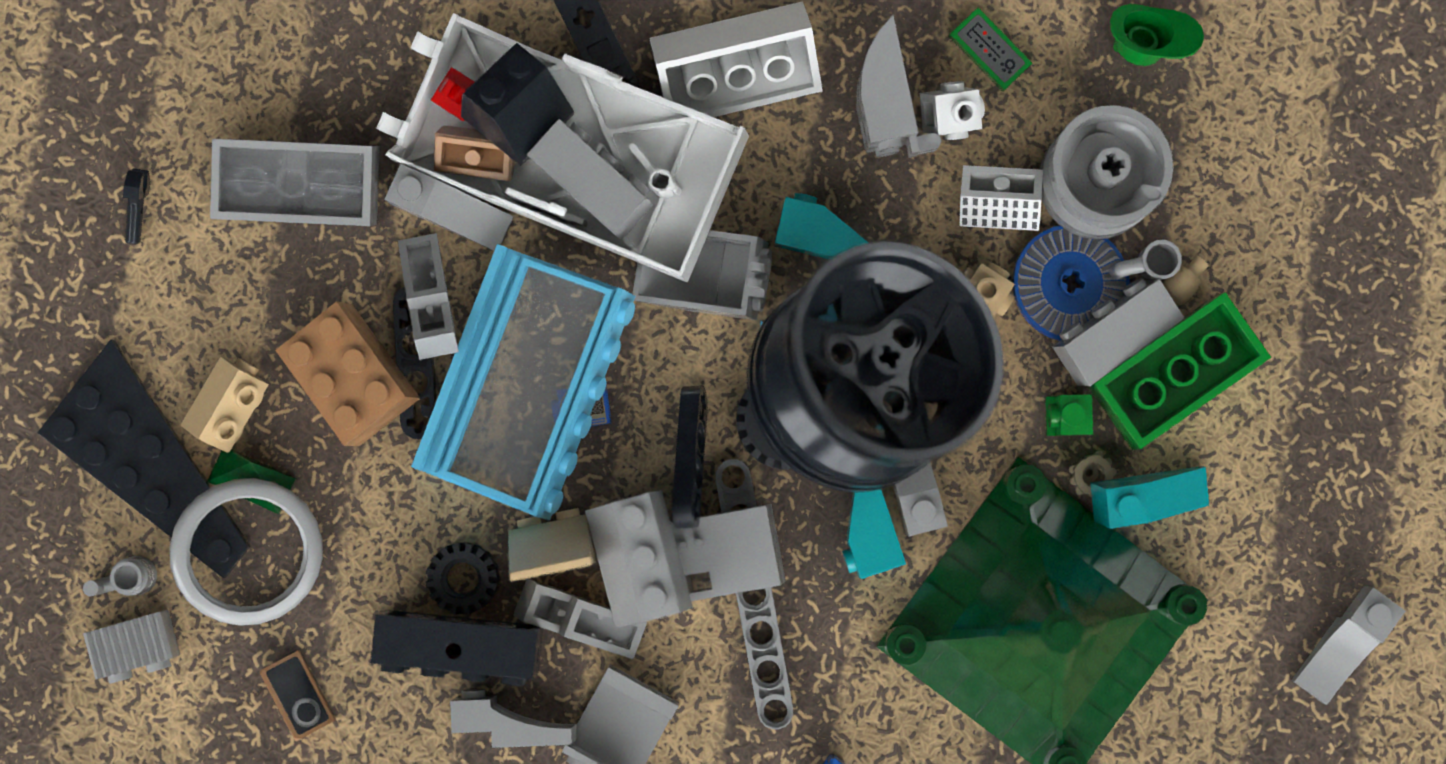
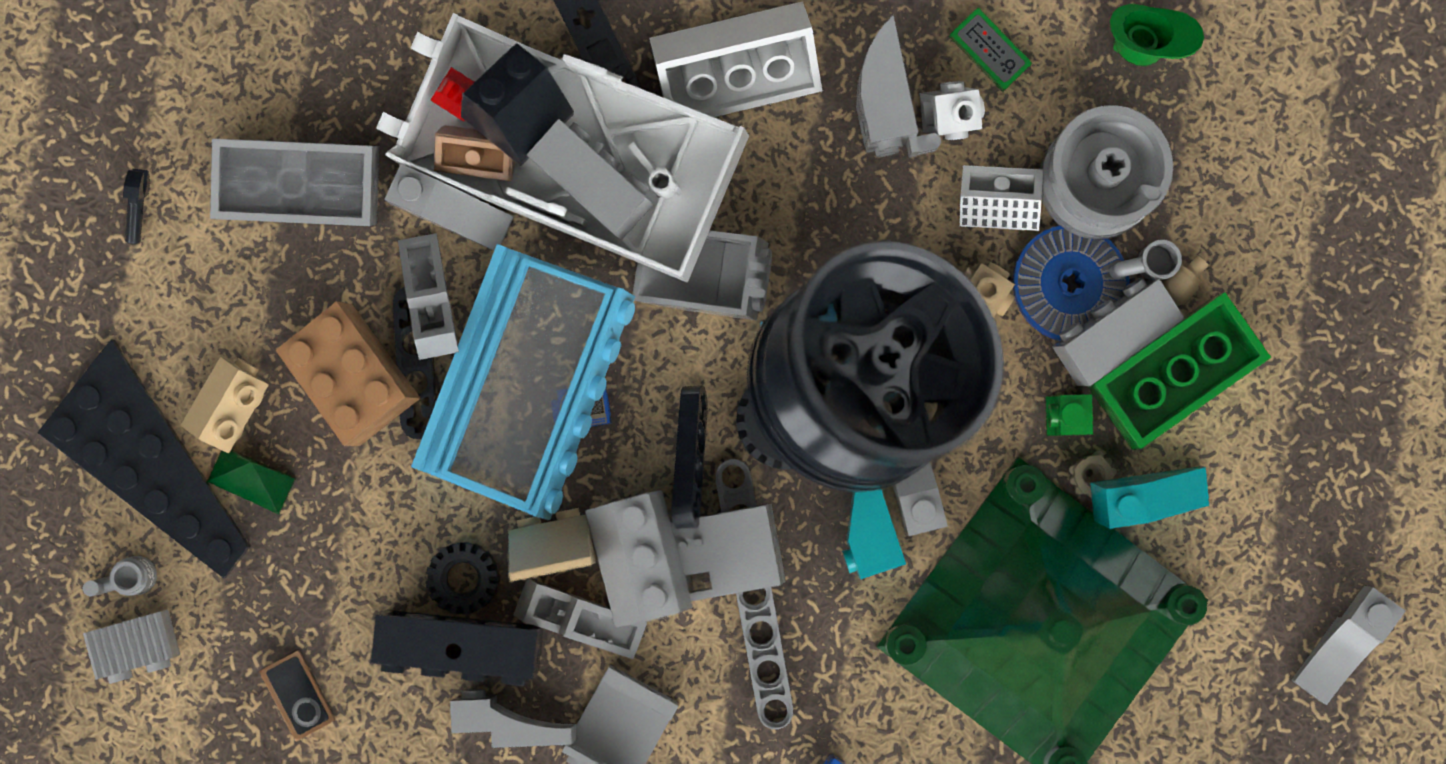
light grey wedge [169,478,323,626] -> none
teal slope [774,193,868,260] -> none

